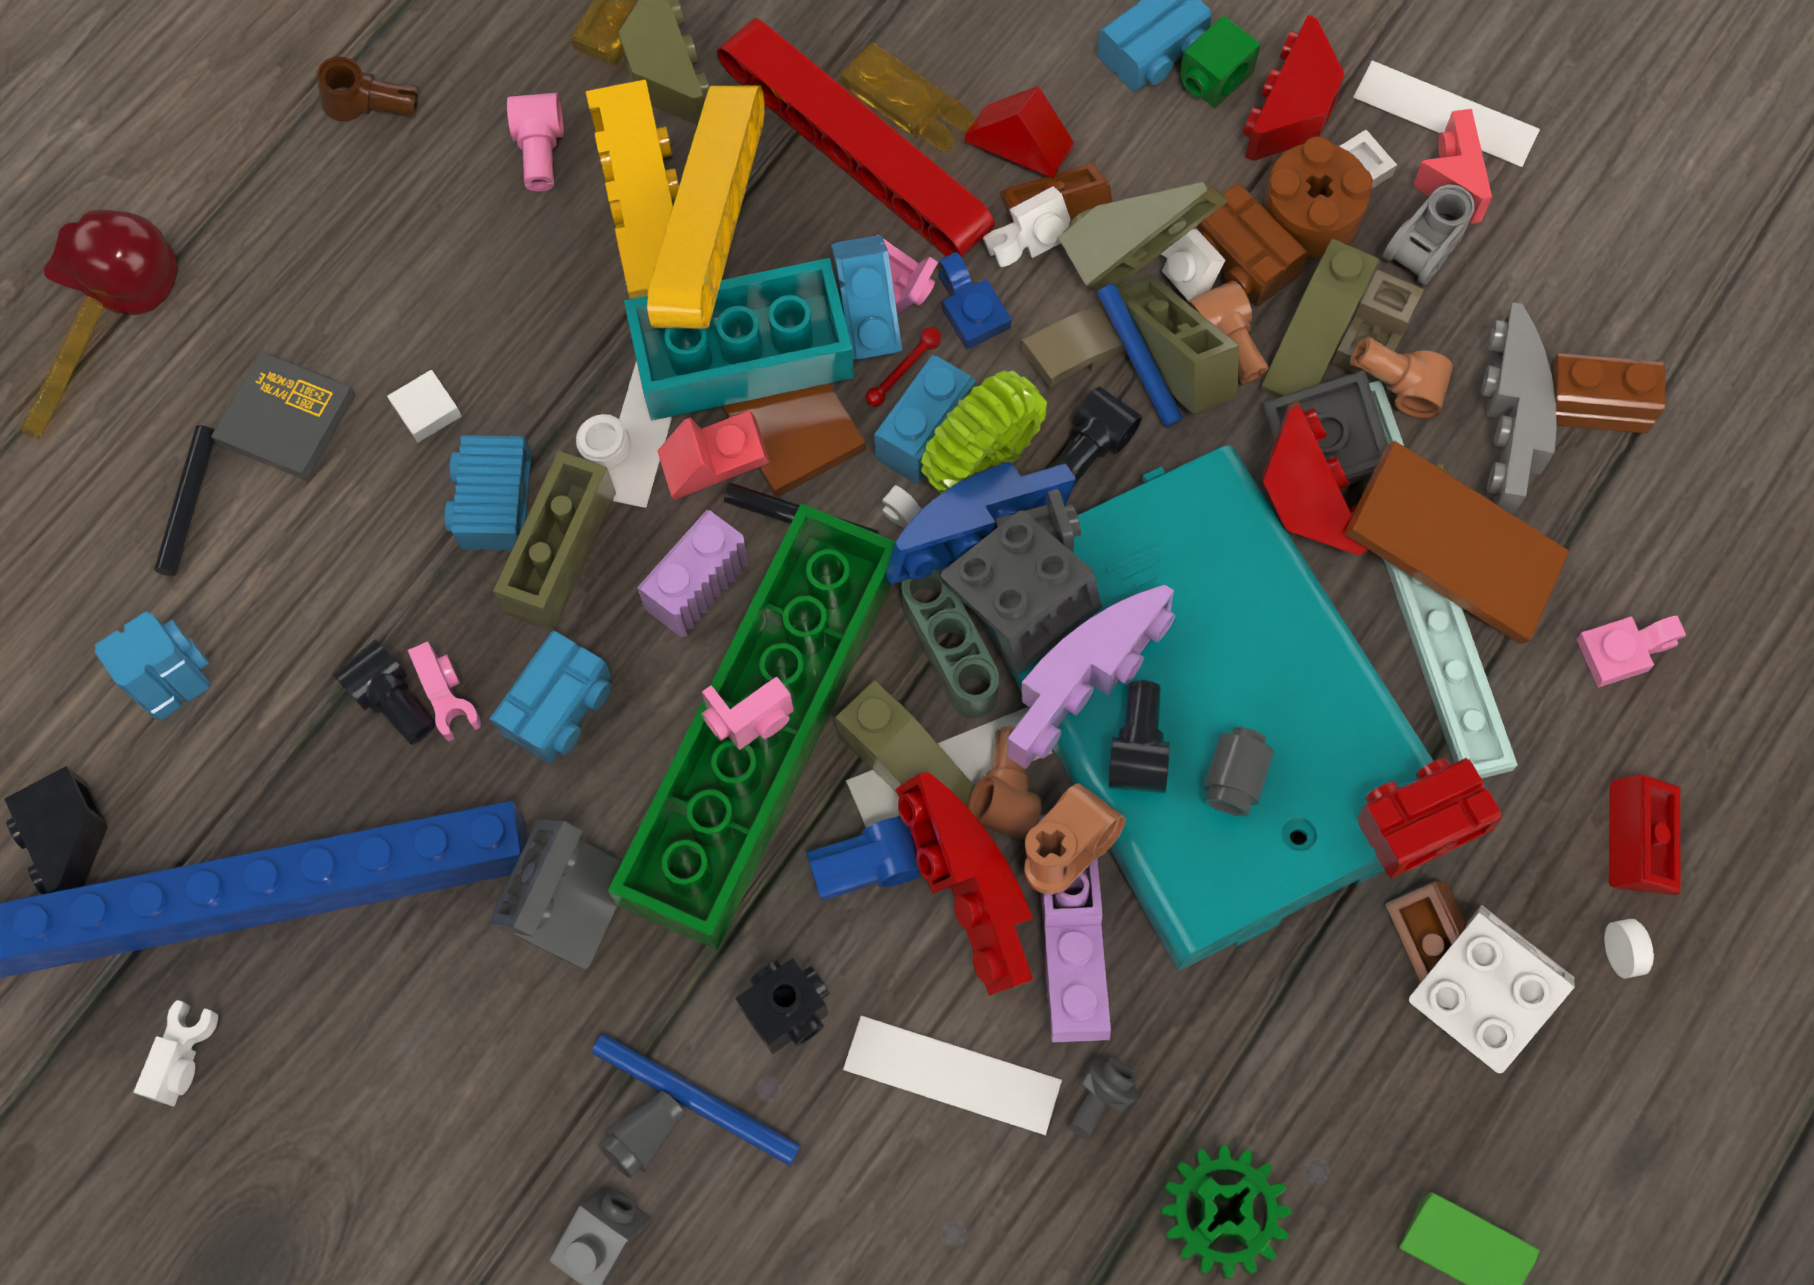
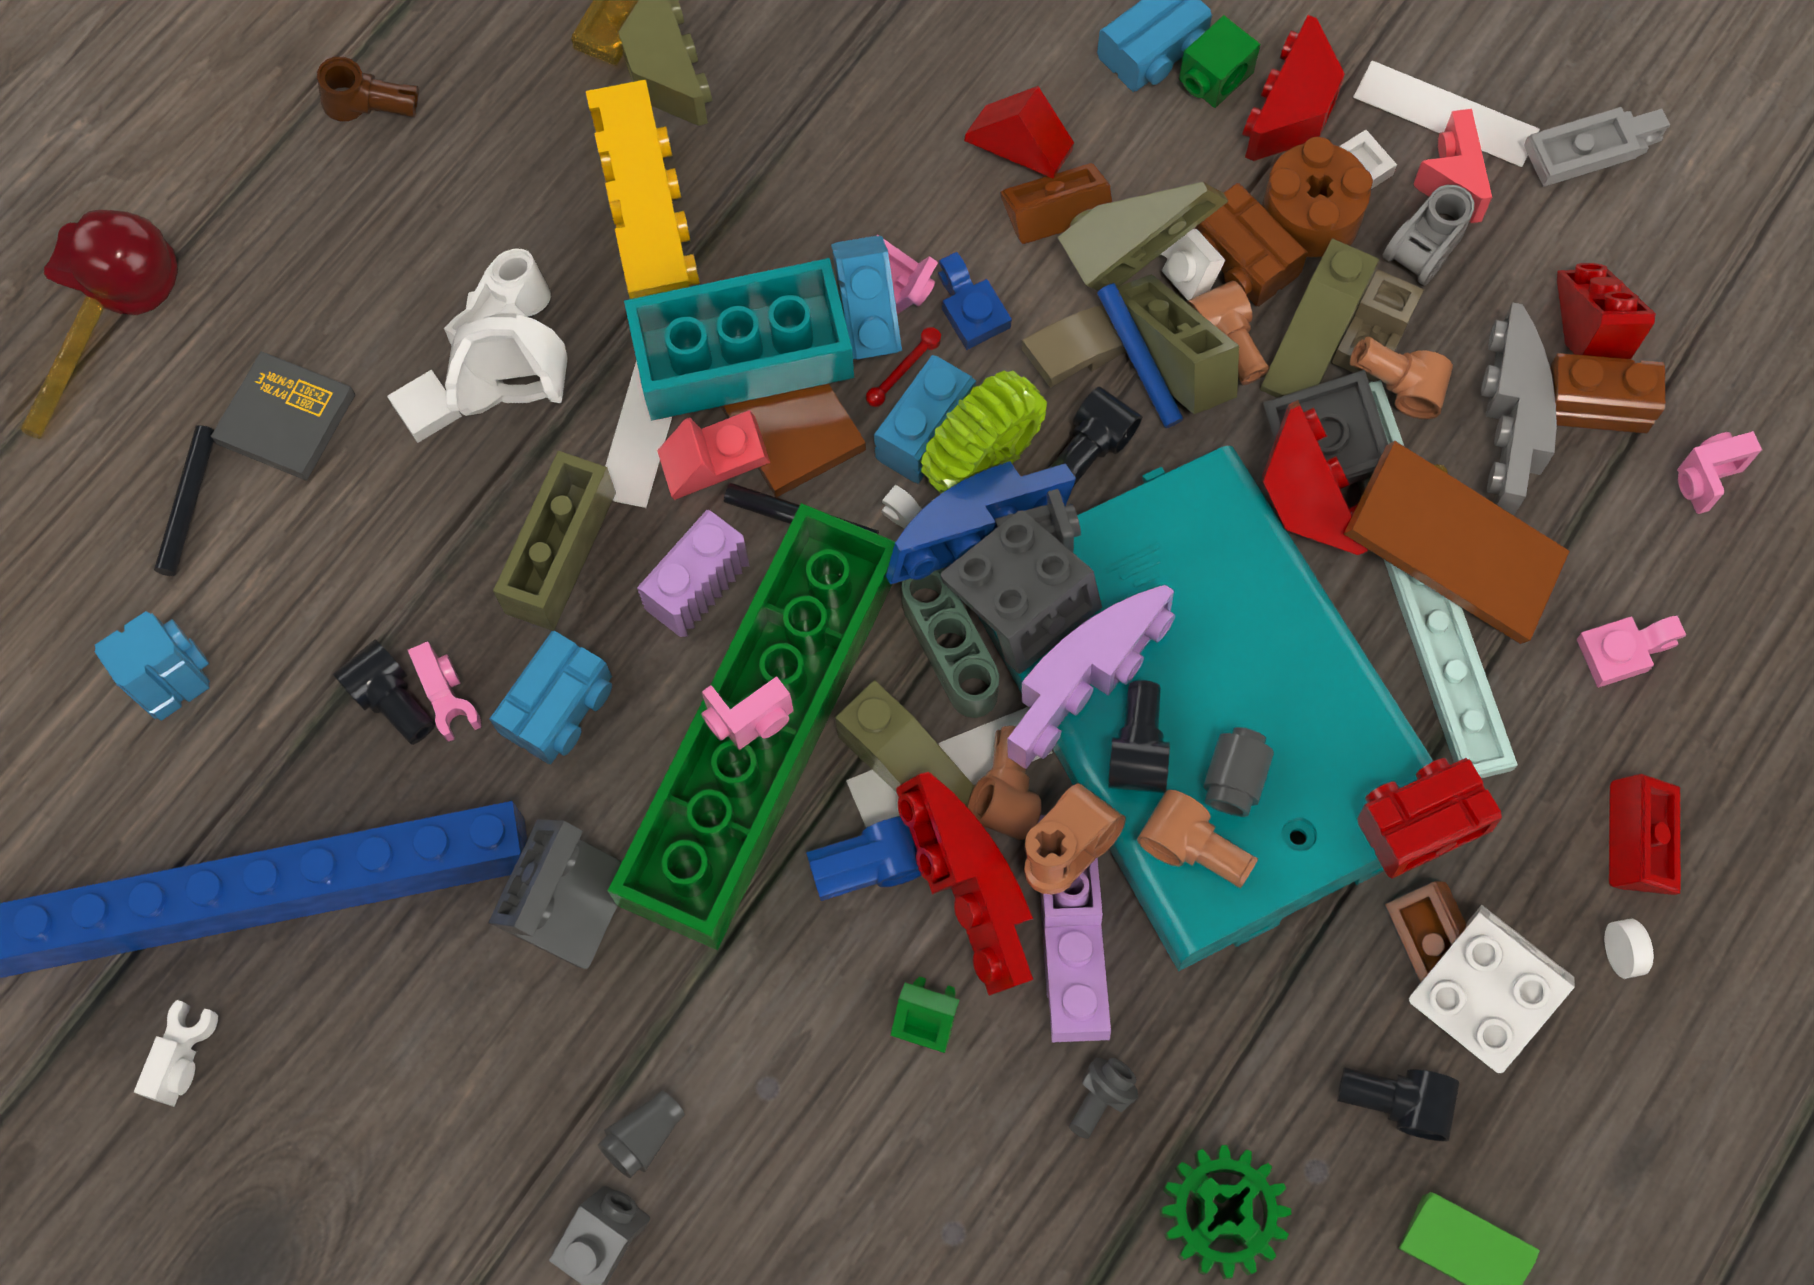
black slope [4,766,108,895] -> none
dark azure brick [445,435,532,551] -> none
bright pink pin [507,92,564,191] -> none
white tile [576,414,631,468] -> none
blue bar [592,1033,801,1166] -> none
yellow beam [647,86,765,329] -> none
red beam [717,18,995,258] -> none
black brick [735,958,830,1055] -> none
clear yellow hinge [841,42,975,152] -> none
white sticker [843,1016,1062,1135] -> none
white plate [983,186,1071,267] -> none
none -> white piece [444,249,568,416]
none -> green tile [890,977,960,1053]
none -> nougat pin [1137,790,1259,888]
none -> black pin [1337,1067,1459,1141]
none -> light grey hinge [1524,107,1670,187]
none -> red slope [1557,263,1656,359]
none -> bright pink bracket [1677,431,1762,514]

